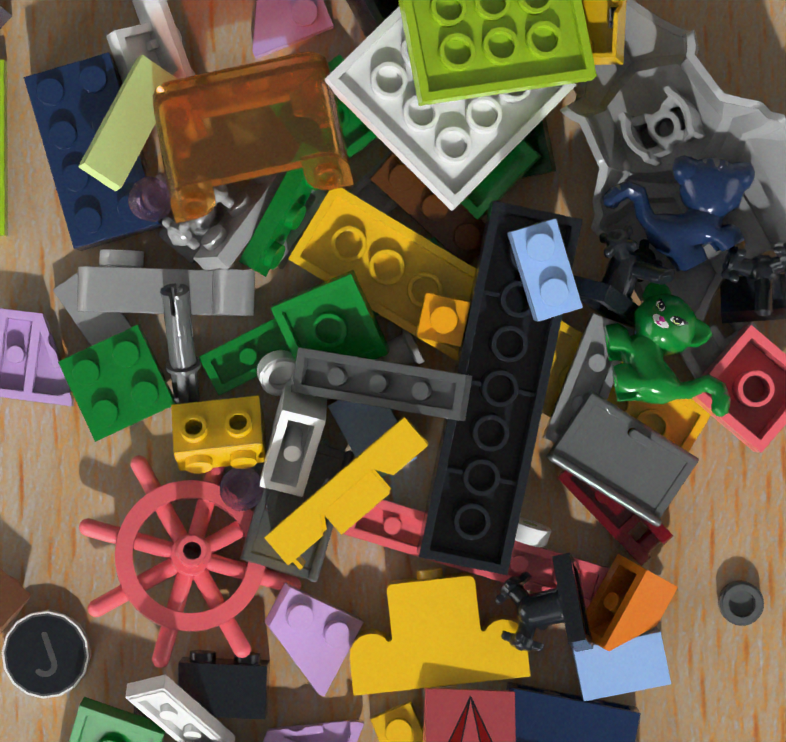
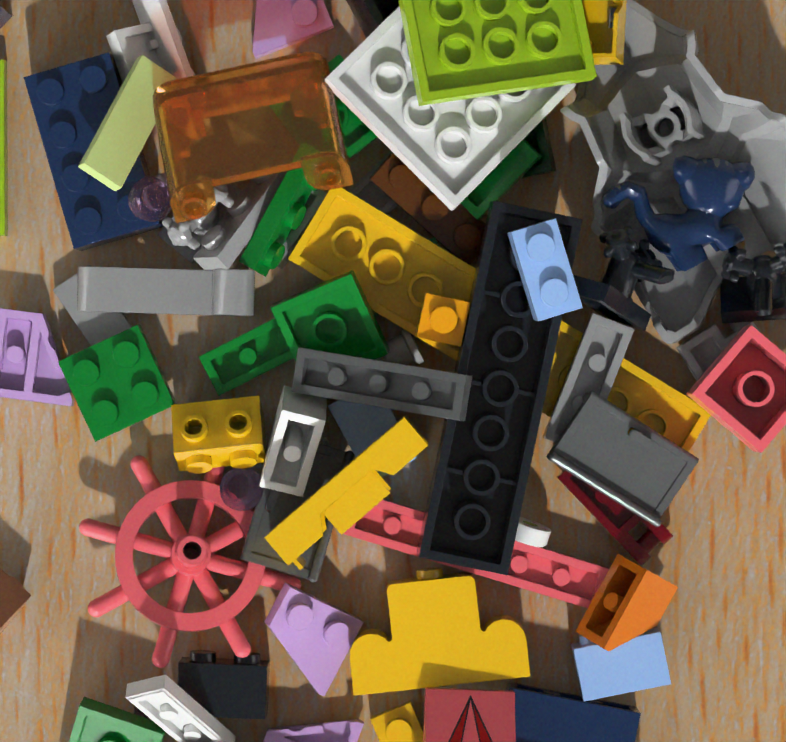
black tile [2,609,91,699] -> none
white tile [99,249,144,268] -> none
dark grey axle [160,283,201,404] -> none
white tile [257,350,296,396] -> none
black piece [495,553,593,652] -> none
green animal [604,282,731,417] -> none
dark grey tile [718,580,764,626] -> none

